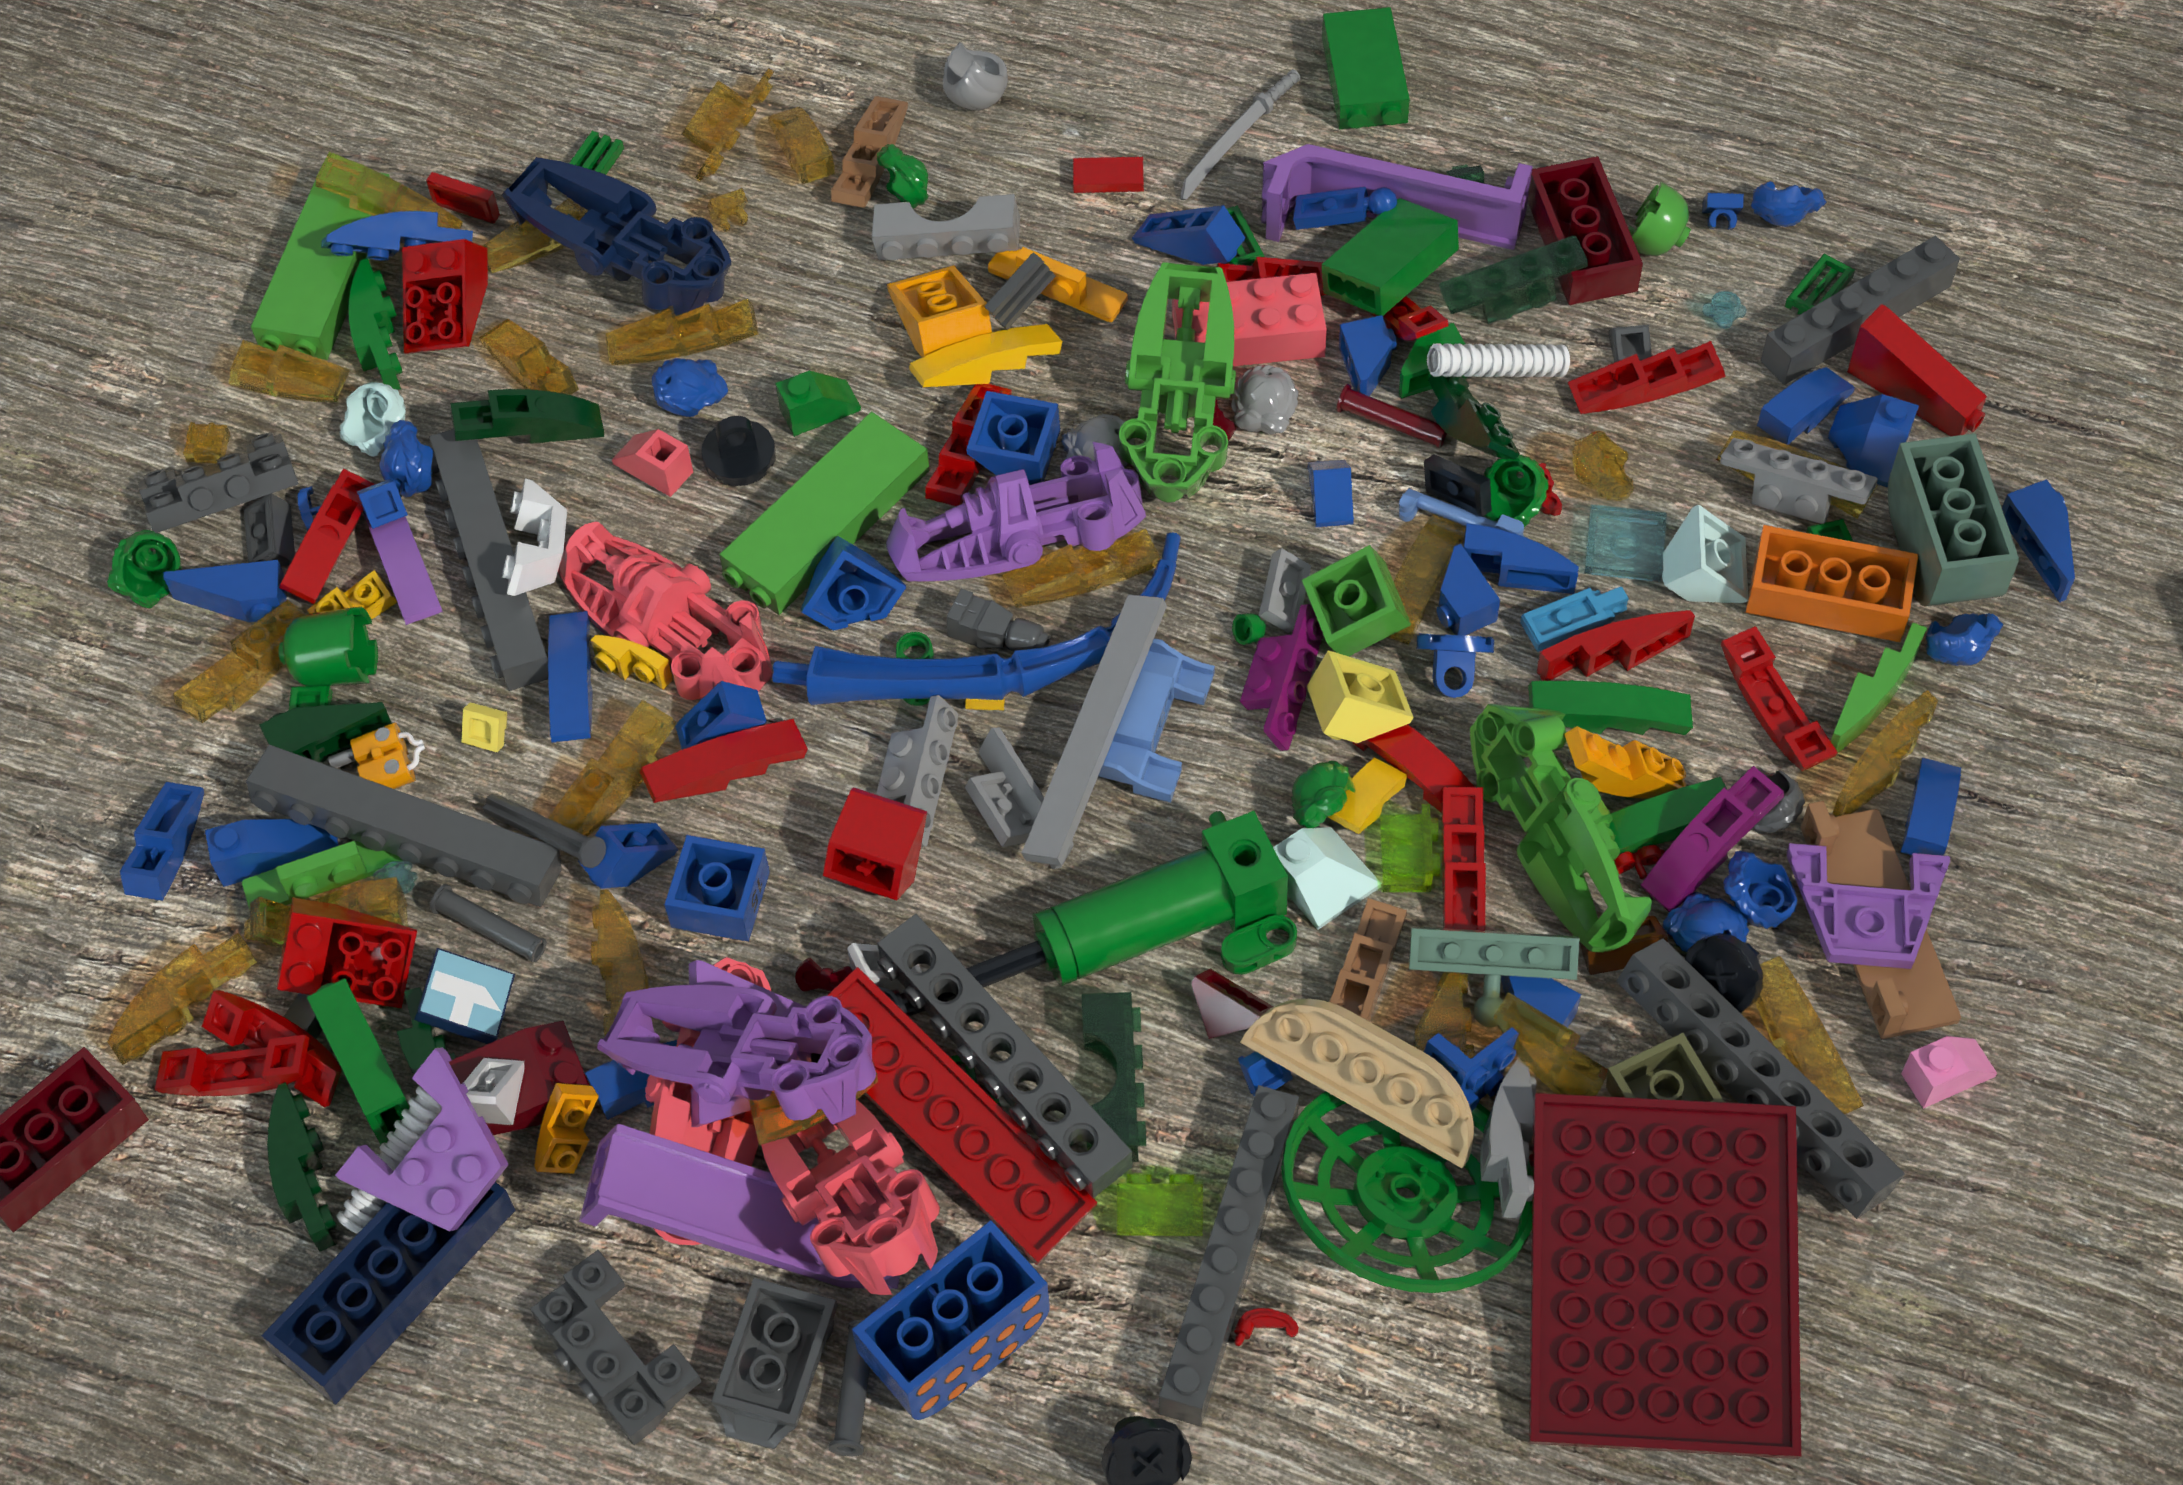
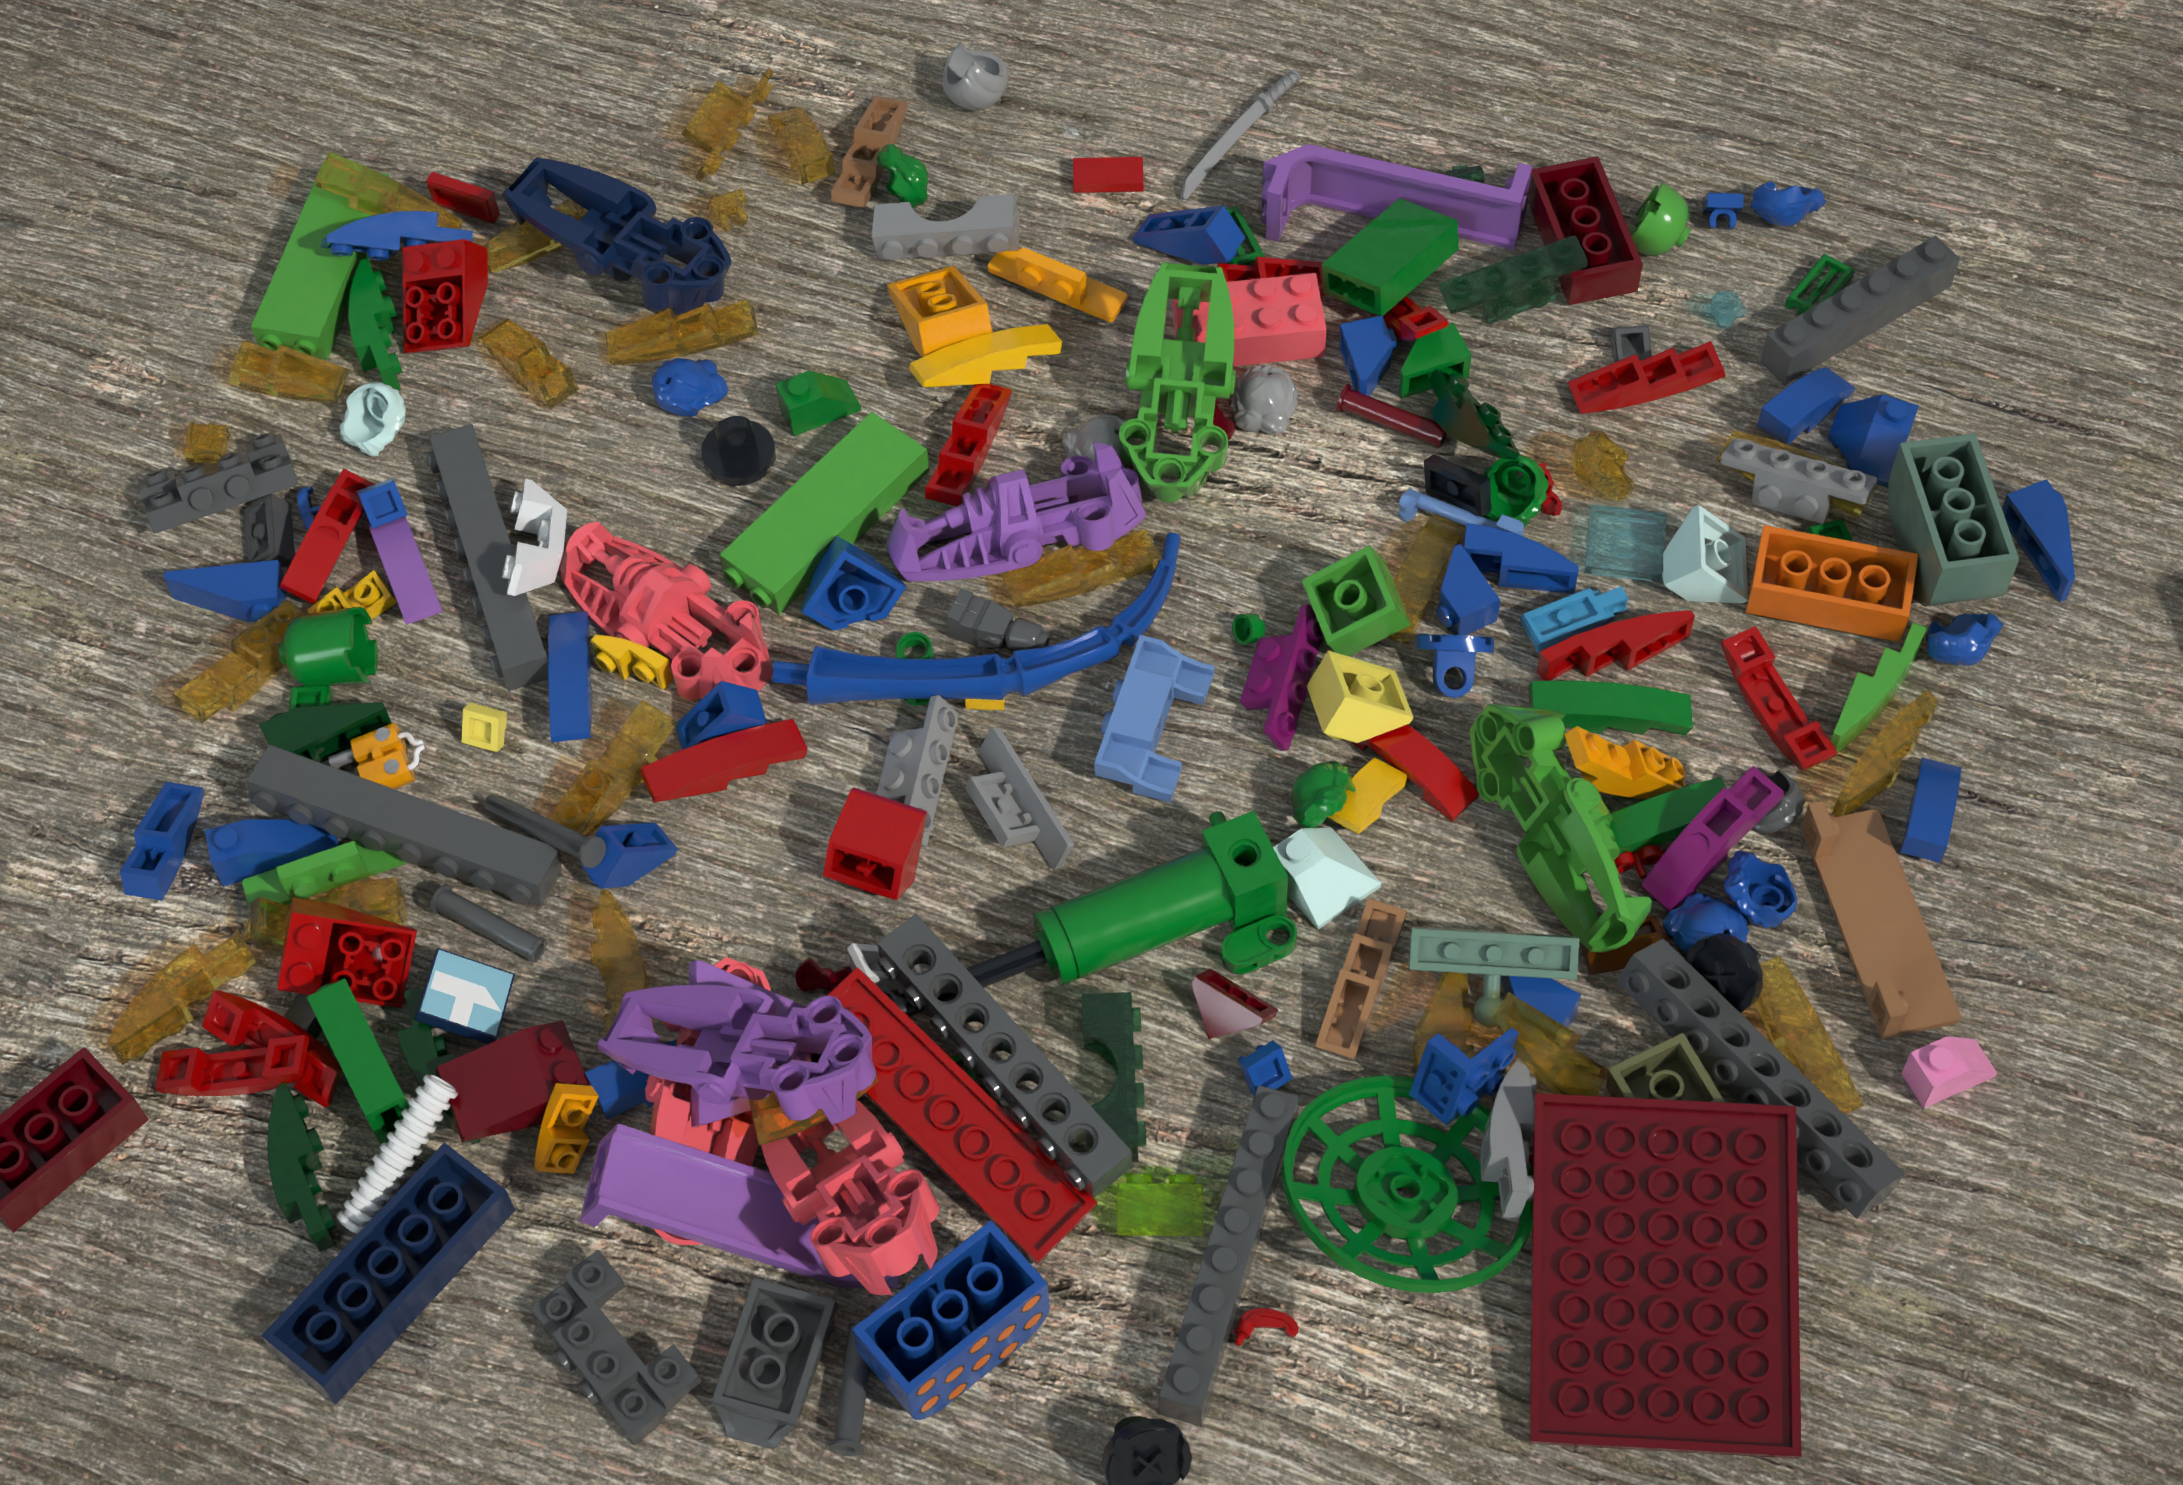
green hair [107,530,182,608] -> none
medium lavender wing [335,1047,509,1231] -> none
clear light blue plate [373,861,418,897] -> none
blue hair [379,420,433,498] -> none
dark green slope [450,389,604,444] -> none
white slope [464,1058,525,1125] -> none
green tile [569,130,624,175] -> none
coral slope [612,429,694,497] -> none
blue brick [664,835,770,942] -> none
blue slope [966,391,1060,485] -> none
dark grey tile [985,252,1056,330] -> none
light grey tile [1022,594,1167,866] -> none
tan plate [1240,999,1474,1168] -> none
light grey plate [1259,548,1311,633] -> none
blue plate [1293,187,1397,230] -> none
blue slope [1308,459,1354,527] -> none
green brick [1322,7,1410,130] -> none
clear neon green bracket [1379,804,1440,893] -> none
white piece [1427,343,1570,377] -> none
red slope [1442,787,1486,931] -> none
medium lavender wing [1787,843,1950,969] -> none
red slope [1847,304,1987,437] -> none

